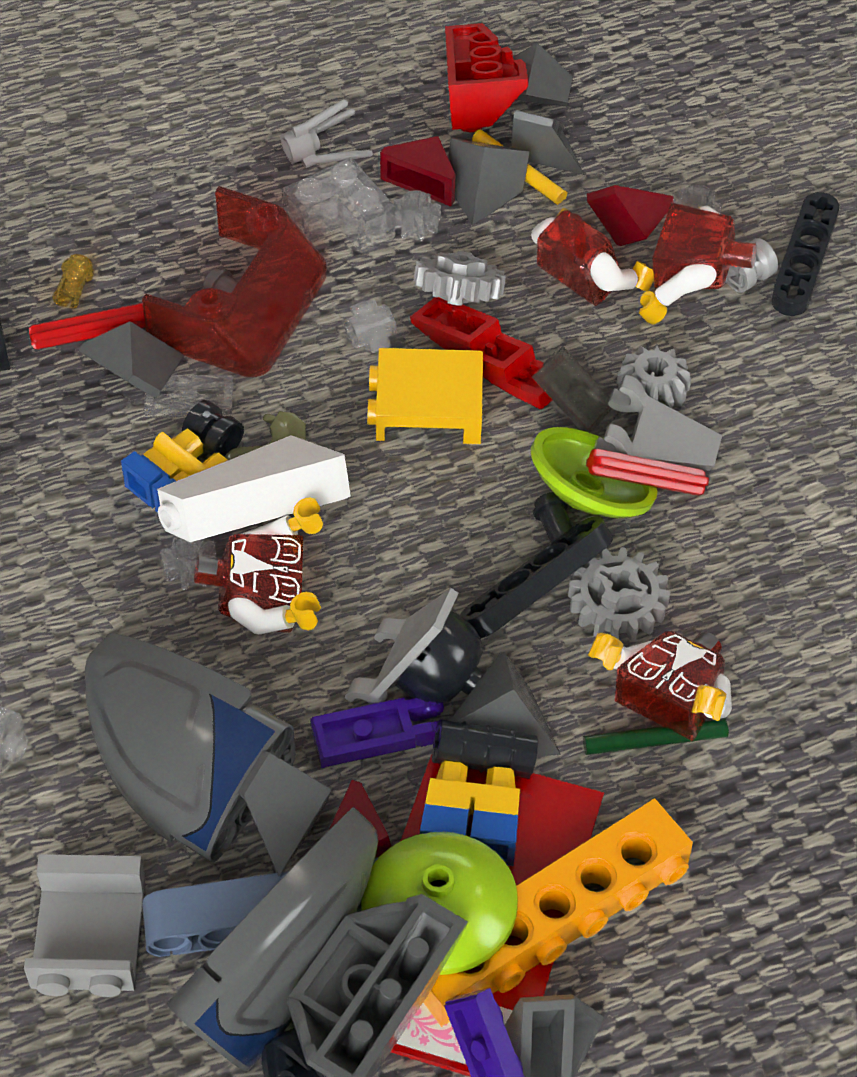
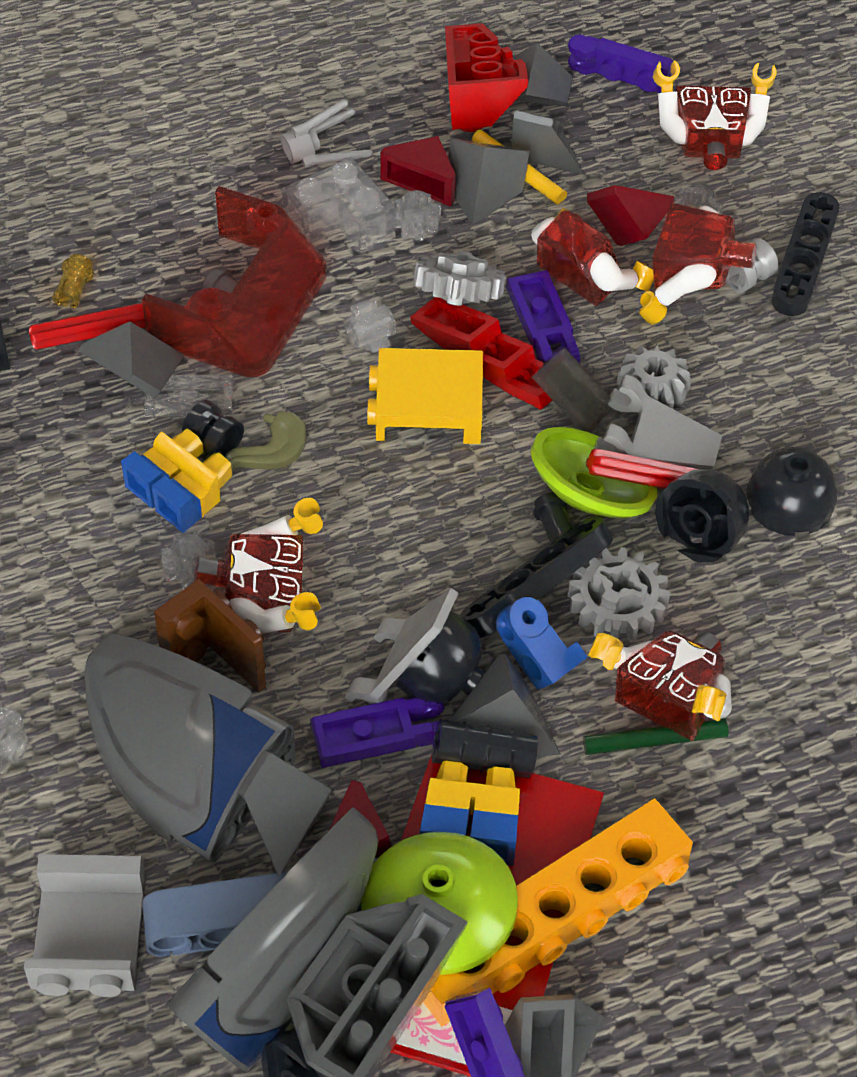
white slope [157,435,351,542] -> none
none -> reddish brown bracket [154,579,266,693]
none -> blue leg [496,597,588,690]
none -> dark purple hinge [506,270,581,368]
none -> dark purple hinge [568,34,673,93]
none -> torso [653,60,776,171]
none -> black cylinder [655,469,749,562]
none -> black cylinder [746,447,837,536]

